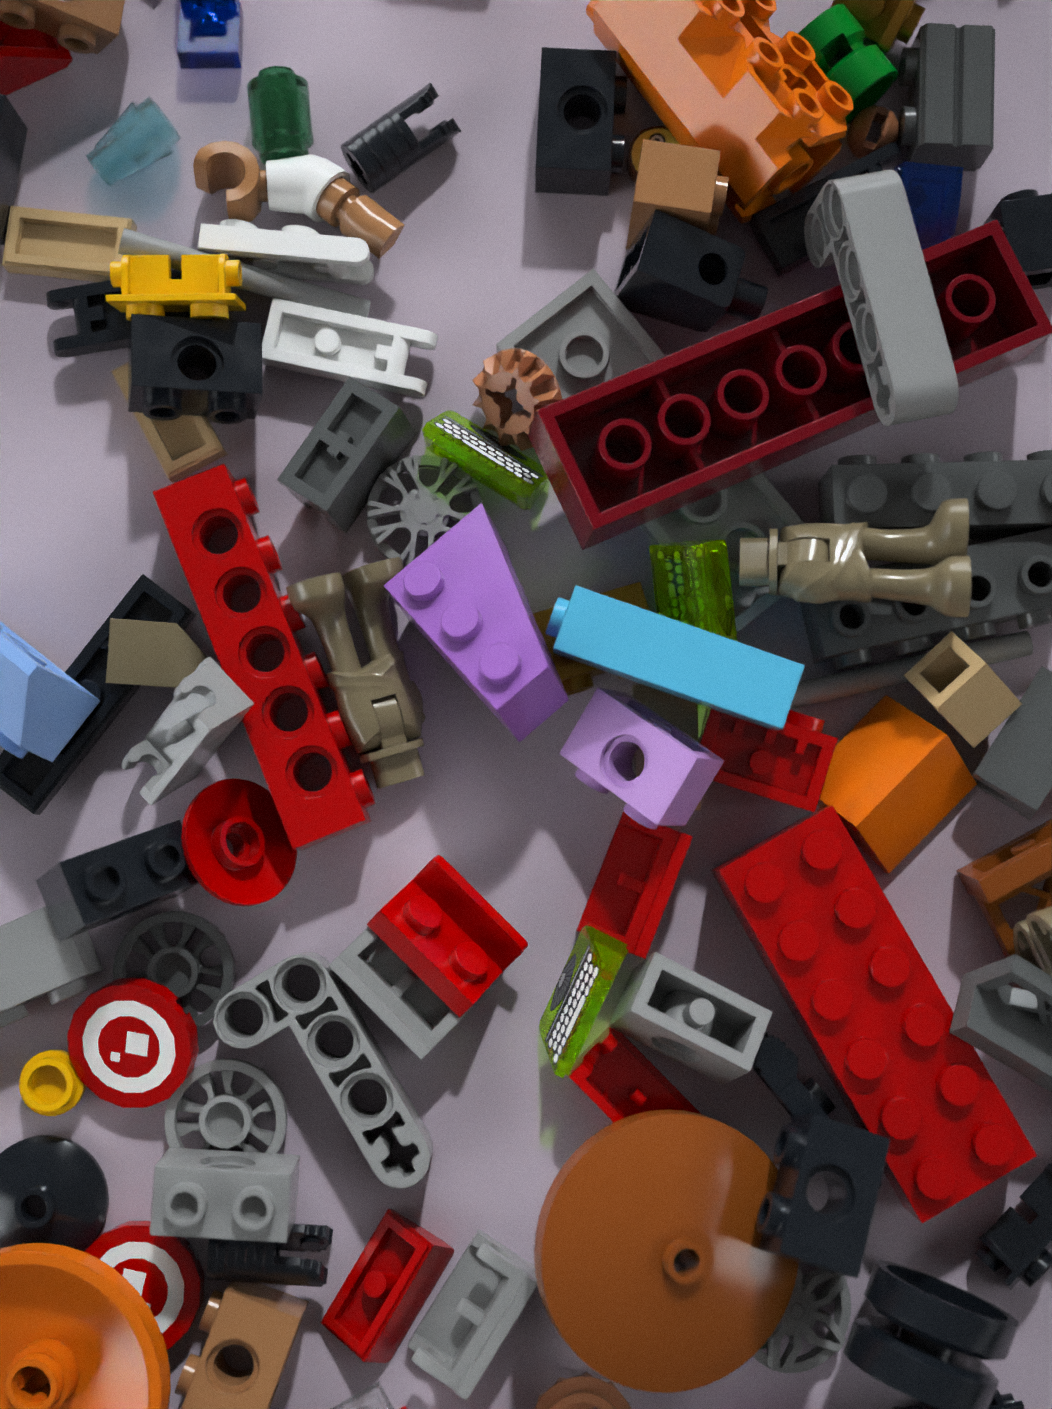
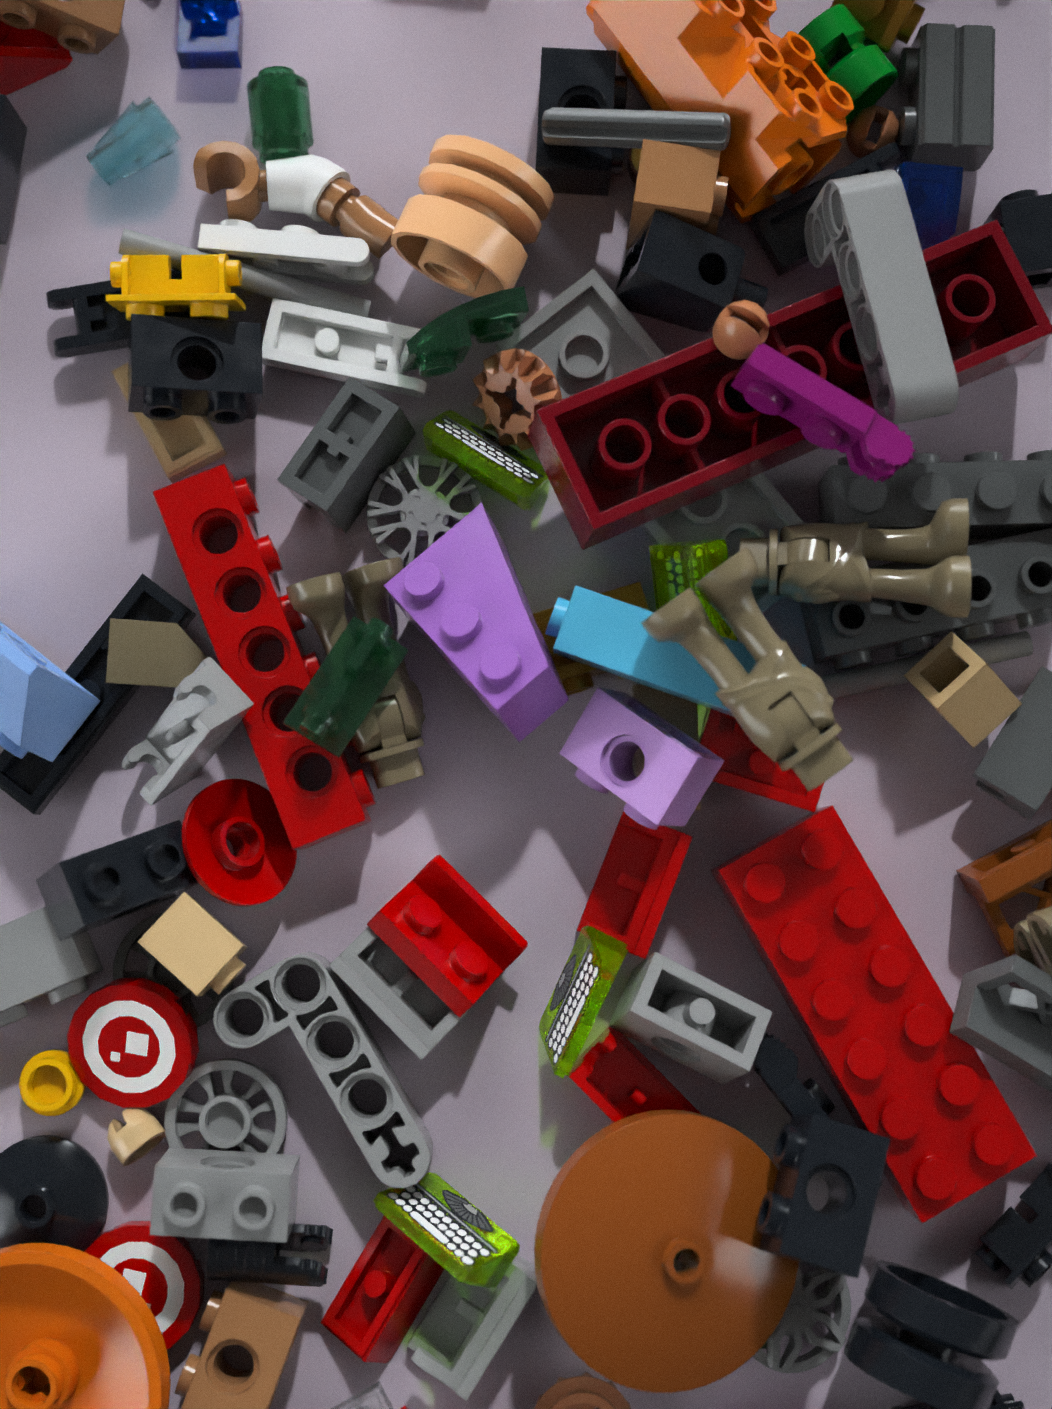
tan tile [2,206,137,282] -> none
black hinge [341,82,461,193] -> none
orange slope [817,695,977,874] -> none
none -> tan hinge [107,1108,166,1166]
none -> tan brick [138,892,248,996]
none -> clear green hinge [283,616,409,758]
none -> slope [372,1172,520,1289]
none -> light nougat wheel [391,135,555,302]
none -> clear green slope [399,286,529,377]
none -> dark grey axle [542,107,731,151]
none -> dark tan piece [641,547,854,791]
none -> nougat hinge [712,300,769,360]
none -> magenta hinge [731,343,915,483]

